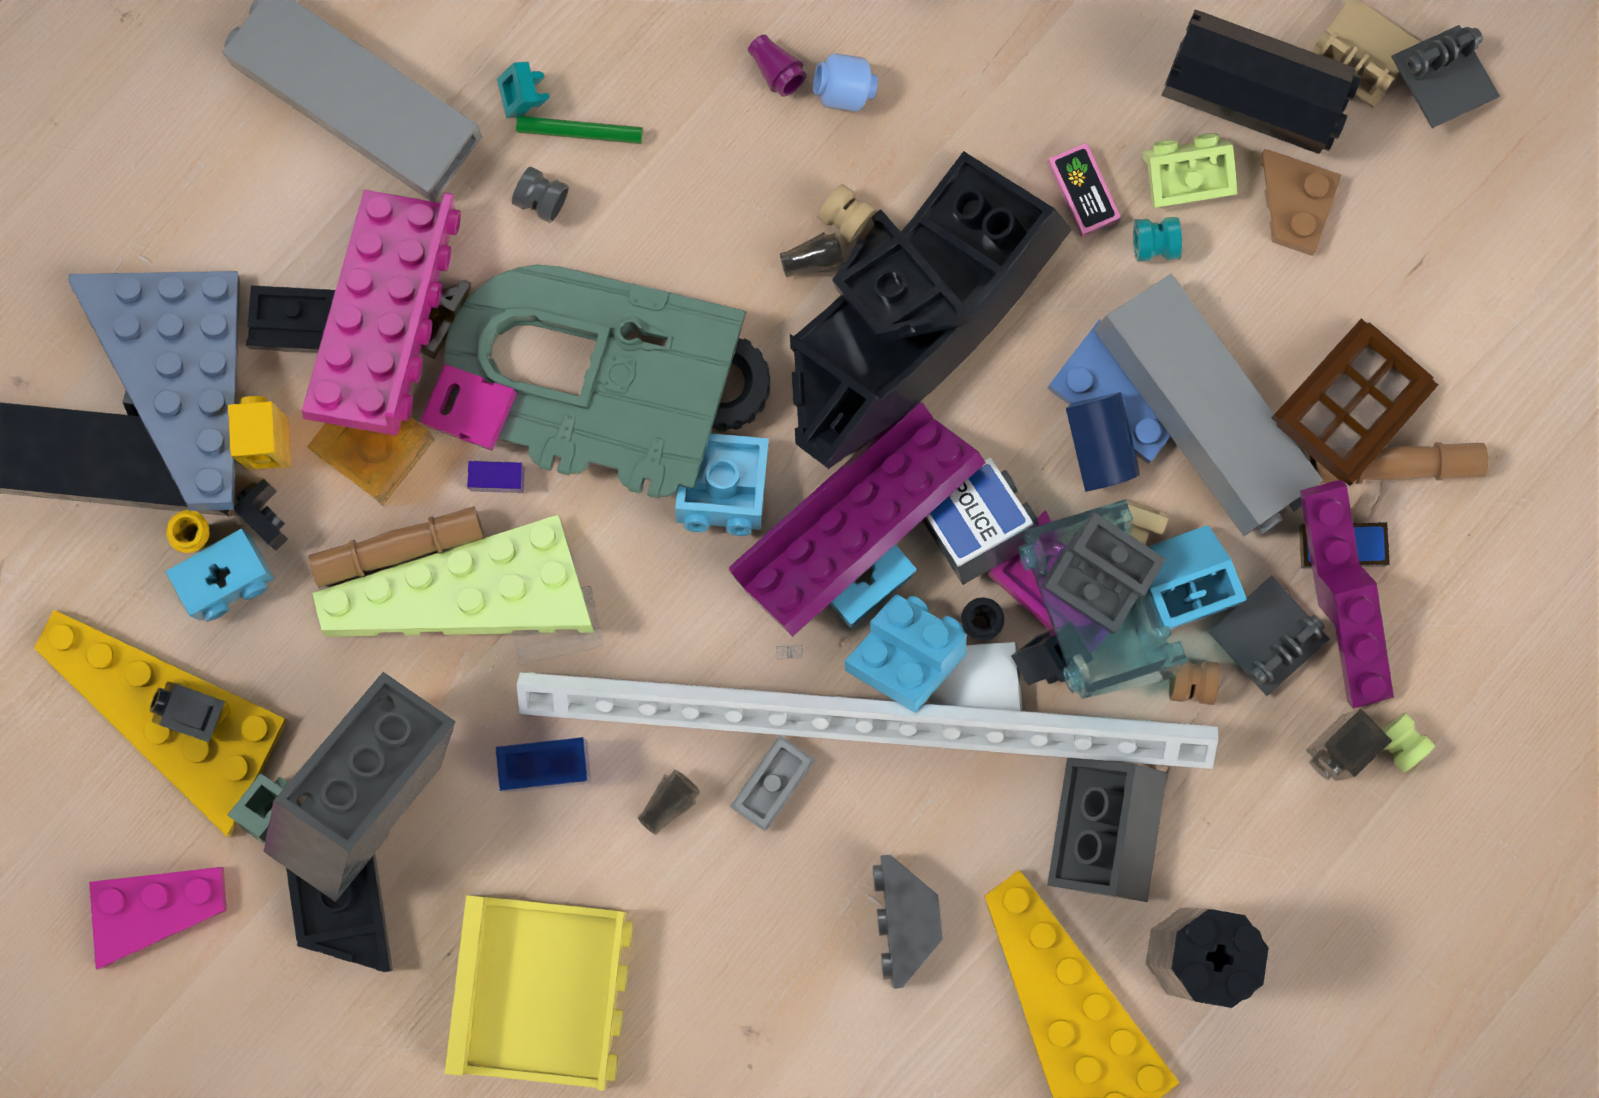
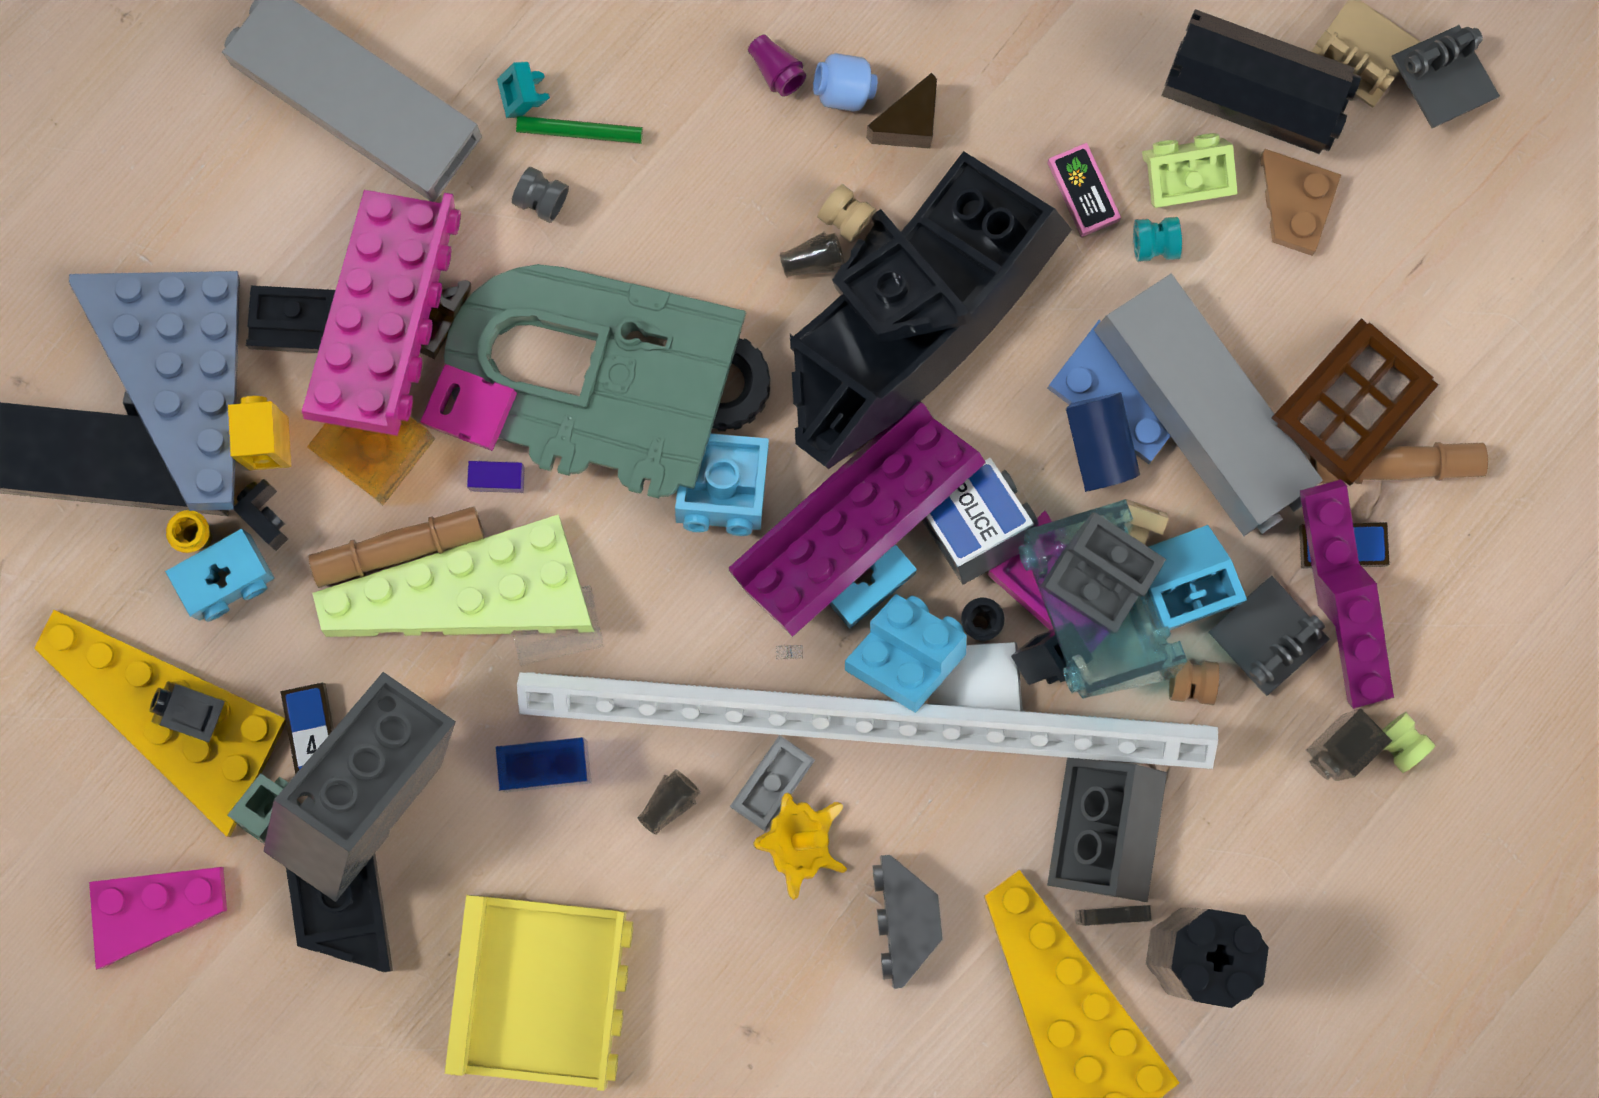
none -> tile [280,682,334,775]
none -> yellow piece [753,792,847,900]
none -> dark brown slope [866,73,937,149]
none -> clear smoke piece [1075,905,1152,926]

